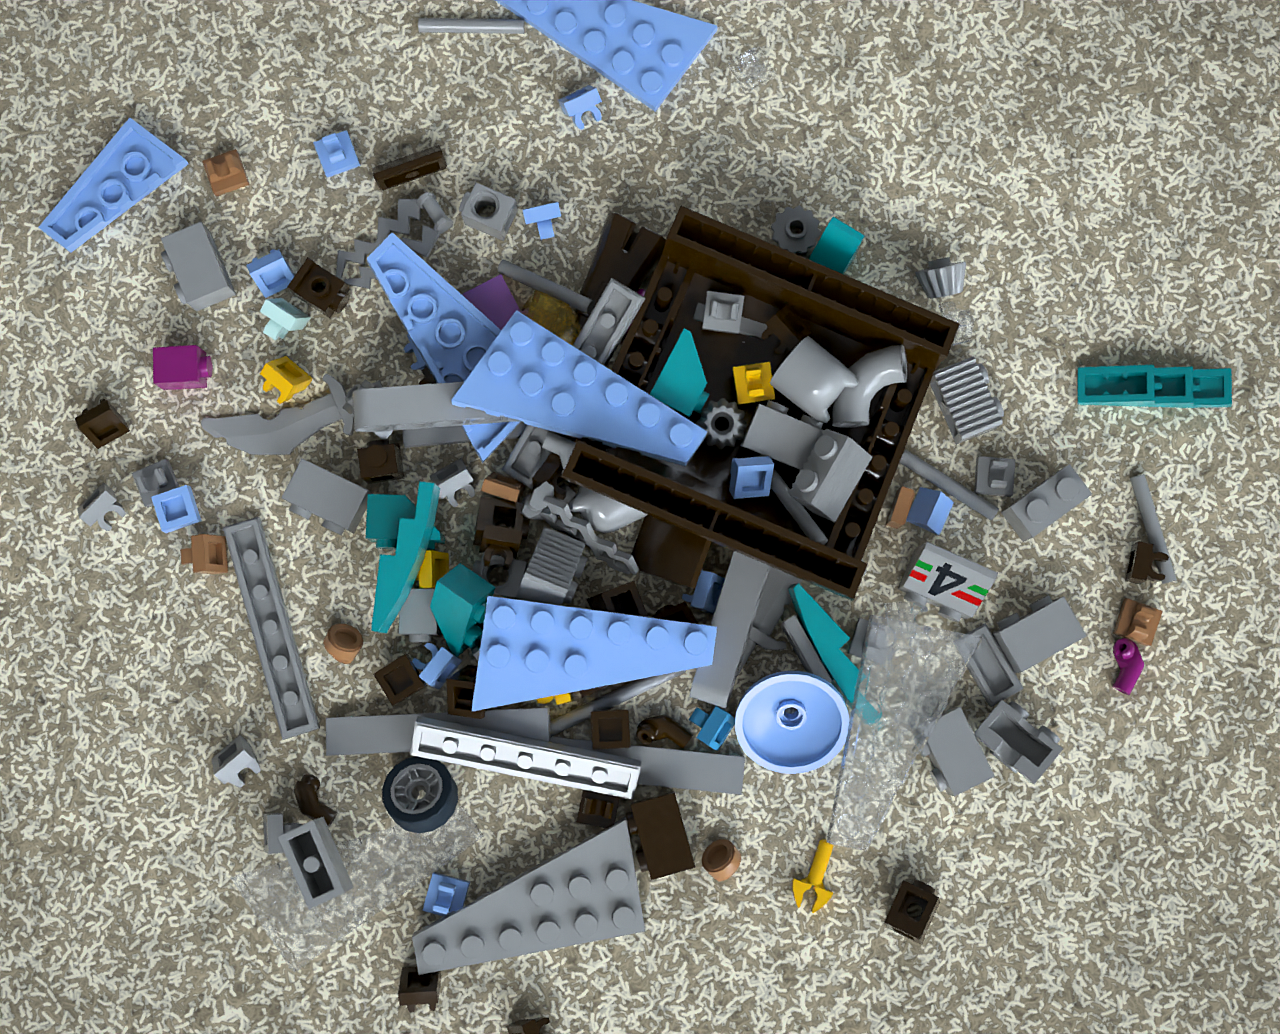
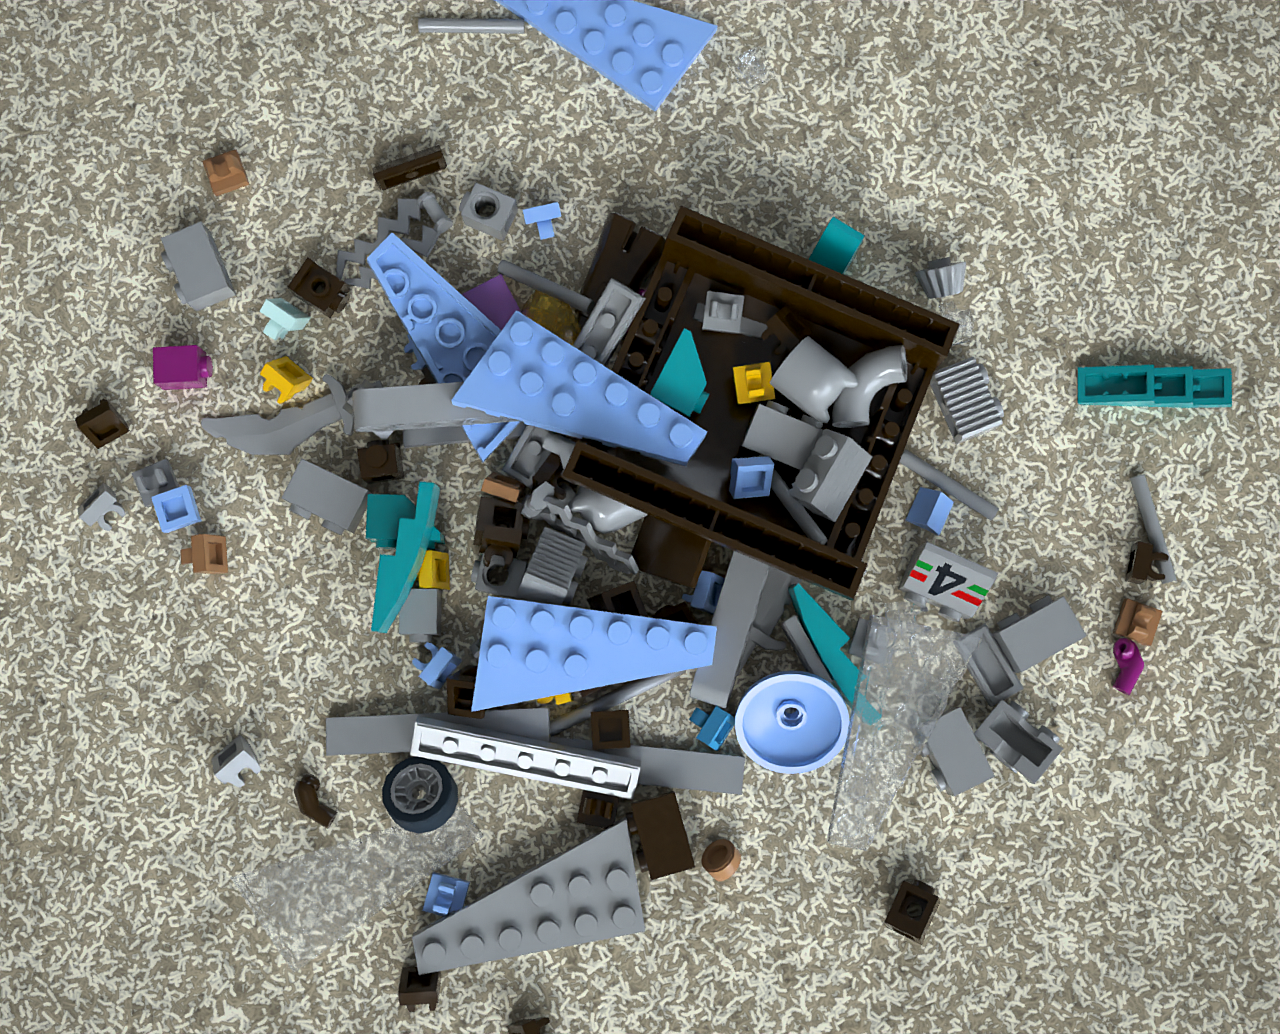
light blue wing [38,117,189,252] -> none
light grey tile [223,517,320,740] -> none
light blue tile [246,249,295,298] -> none
light grey tile [263,812,302,854] -> none
light grey brick [278,817,354,909] -> none
light blue tile [313,130,361,178] -> none
medium nougat tile [323,624,363,664] -> none
dark brown tile [373,654,427,706] -> none
light grey tile [430,458,475,507] -> none
teal slope [430,563,496,657] -> none
light blue tile [558,85,602,130] -> none
dark brown arm [636,715,694,749] -> none
light grey piece [696,398,748,450] -> none
light grey piece [771,205,821,254] -> none
yellow bar [792,839,834,913] -> none
medium nougat tile [885,486,915,529] -> none
light grey tile [974,456,1015,497] -> none
light grey brick [1001,464,1092,542] -> none

